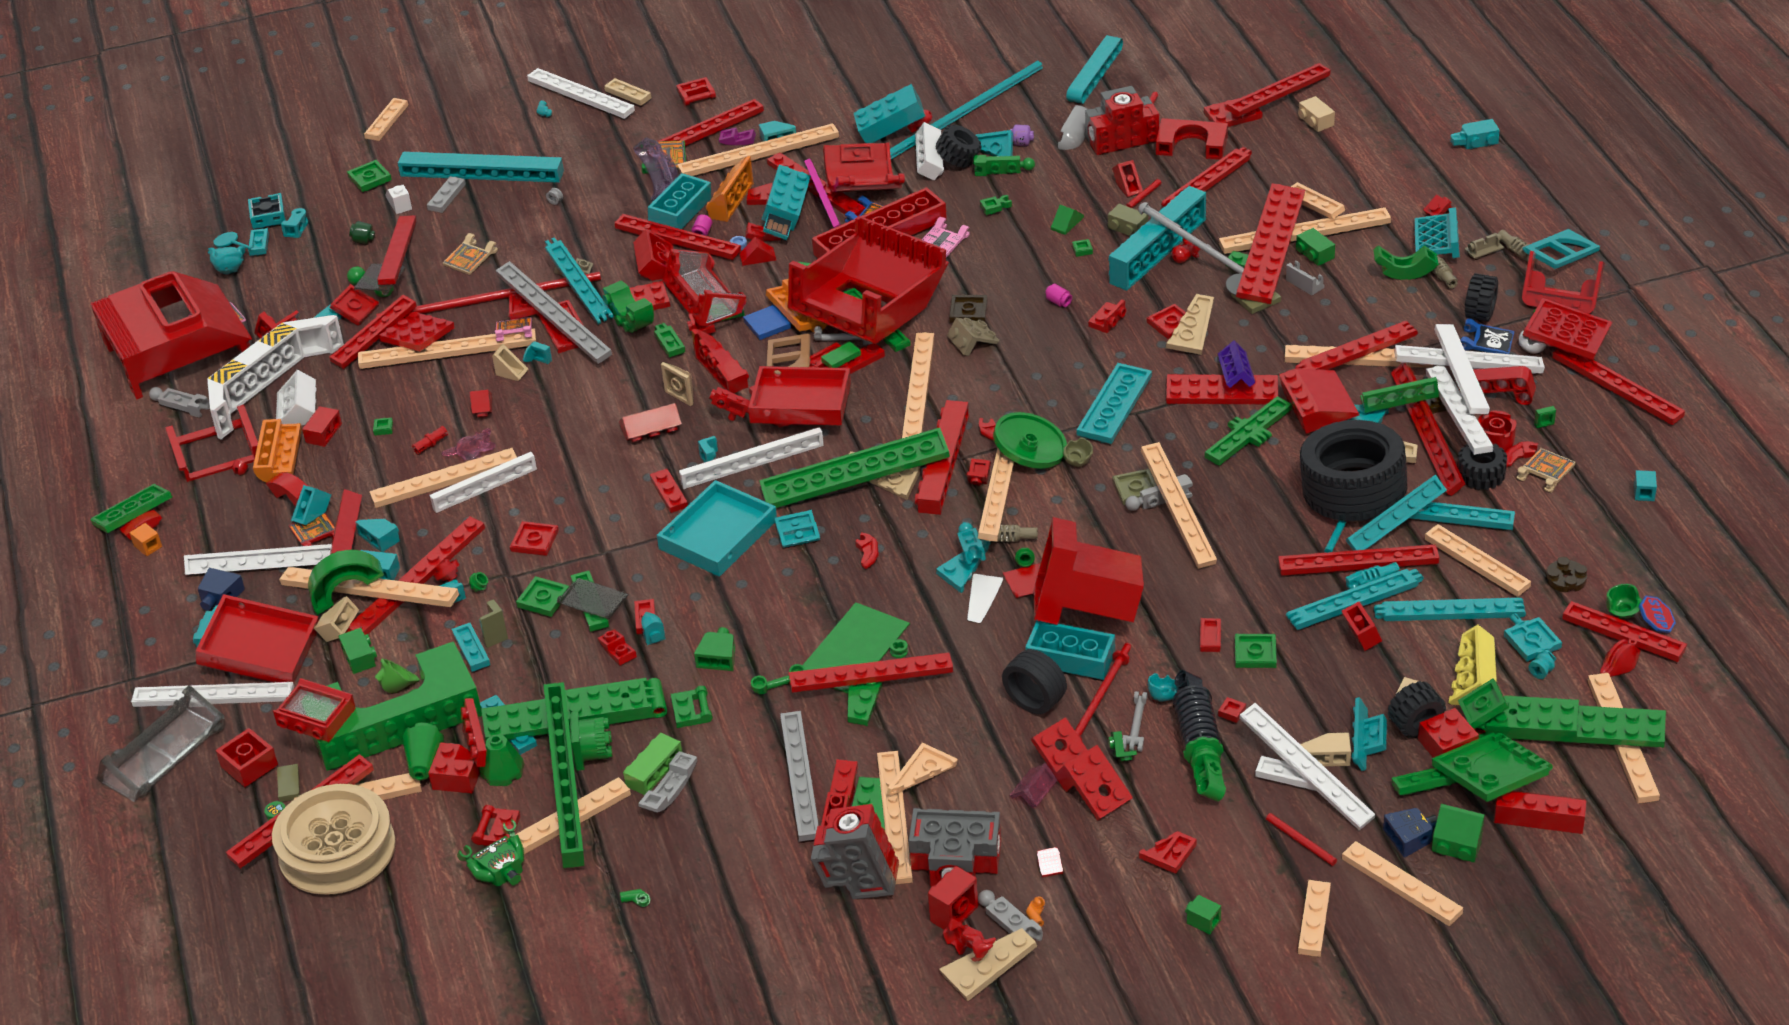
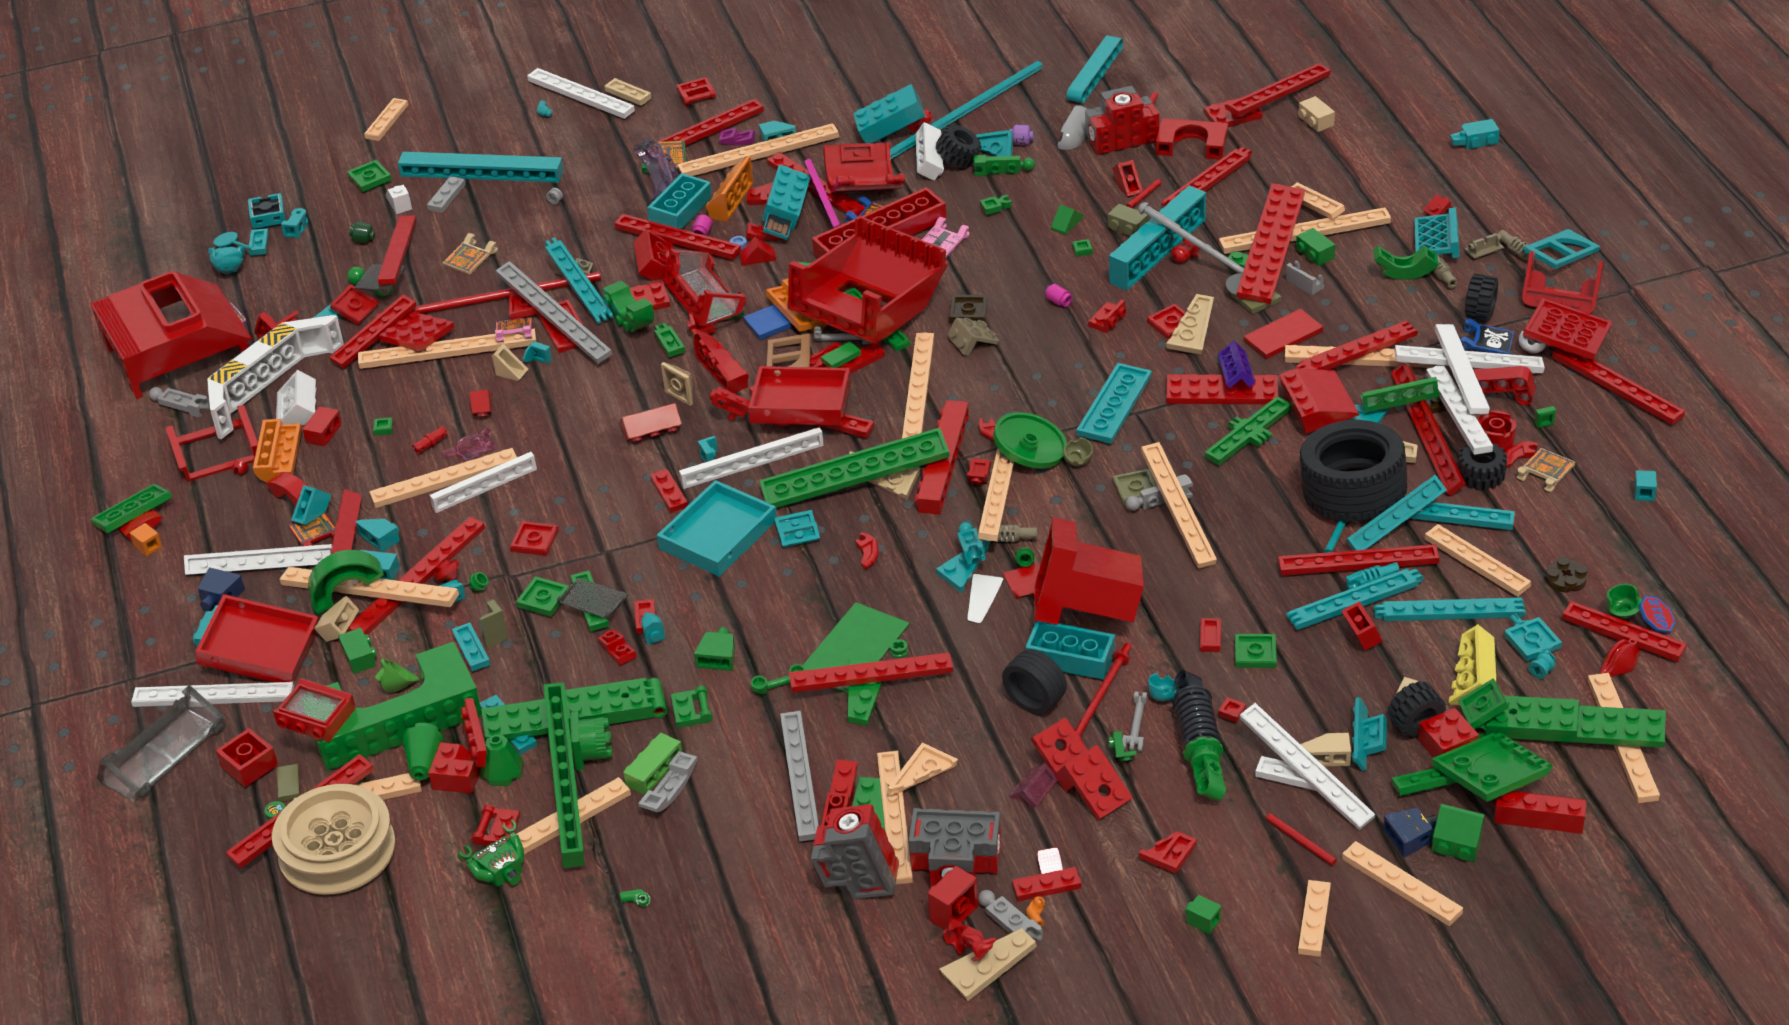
none -> red plate [817,414,874,438]
none -> red plate [1012,867,1081,902]
none -> tile [1243,309,1323,359]

